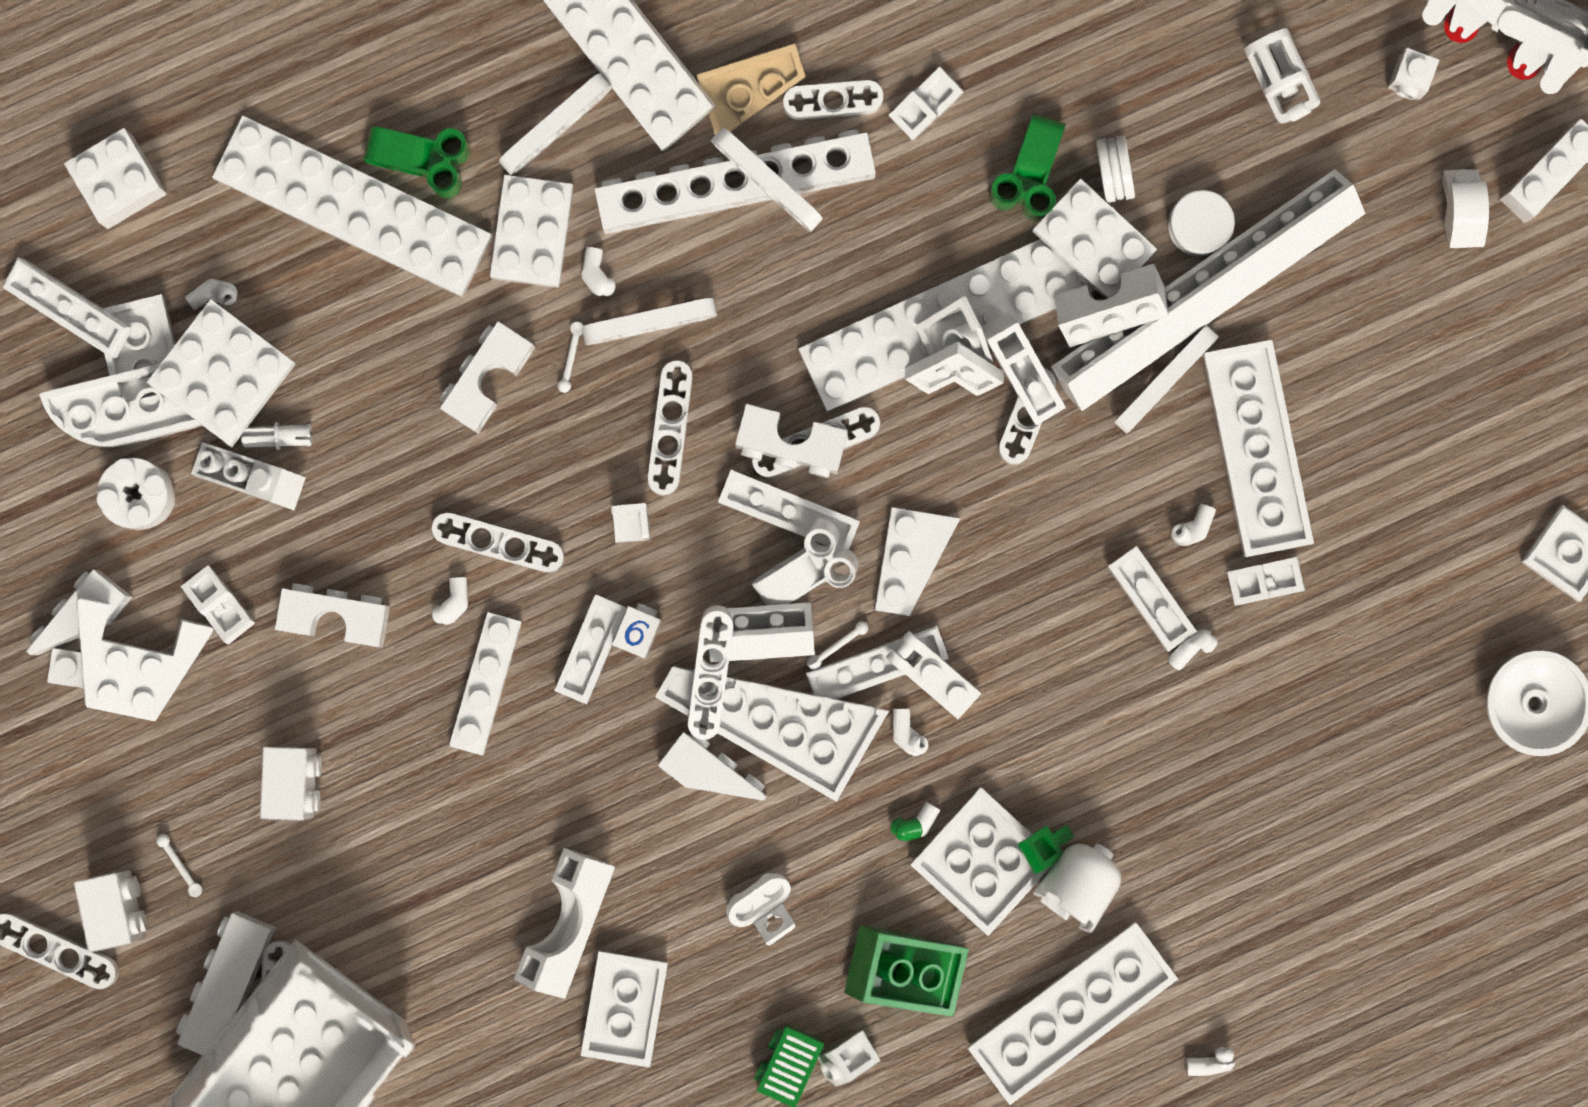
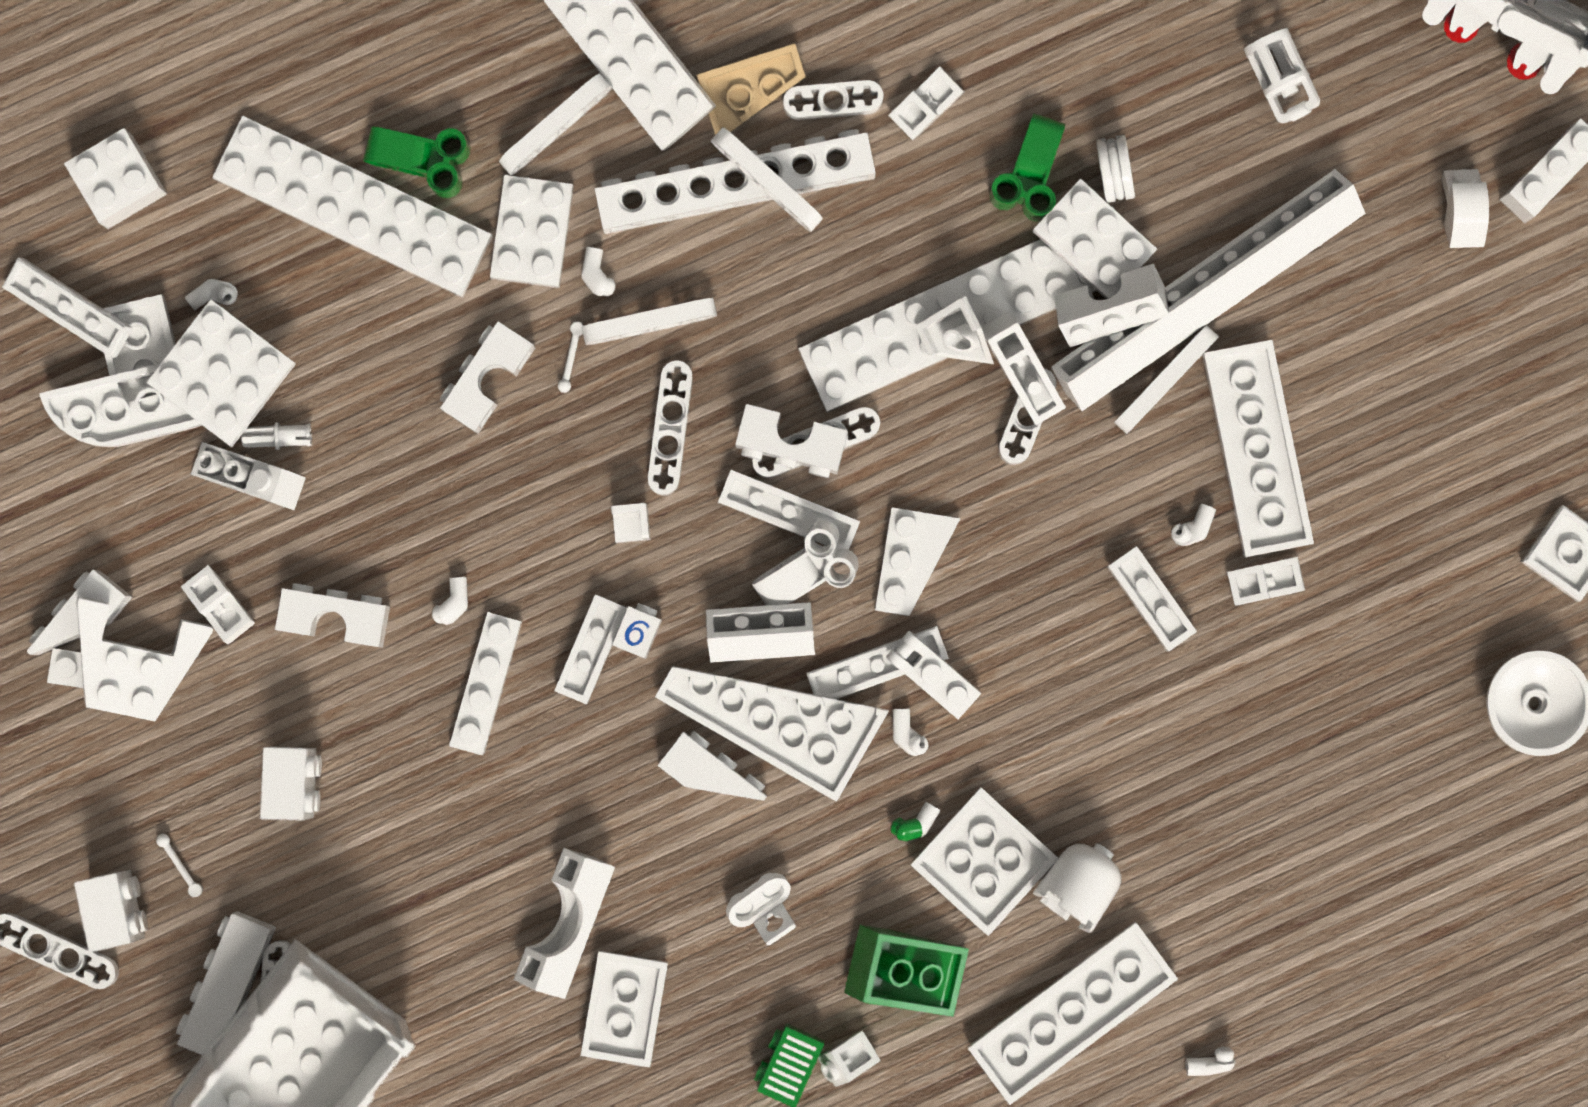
white brick [97,458,175,530] -> none
white beam [432,513,564,573] -> none
white beam [688,605,733,740] -> none
white hinge [806,621,869,670] -> none
white plate [905,342,1004,396] -> none
green plate [1018,825,1074,874] -> none
white head [1168,190,1235,257] -> none
white arm [1168,629,1218,670] -> none
white brick [1387,48,1439,100] -> none

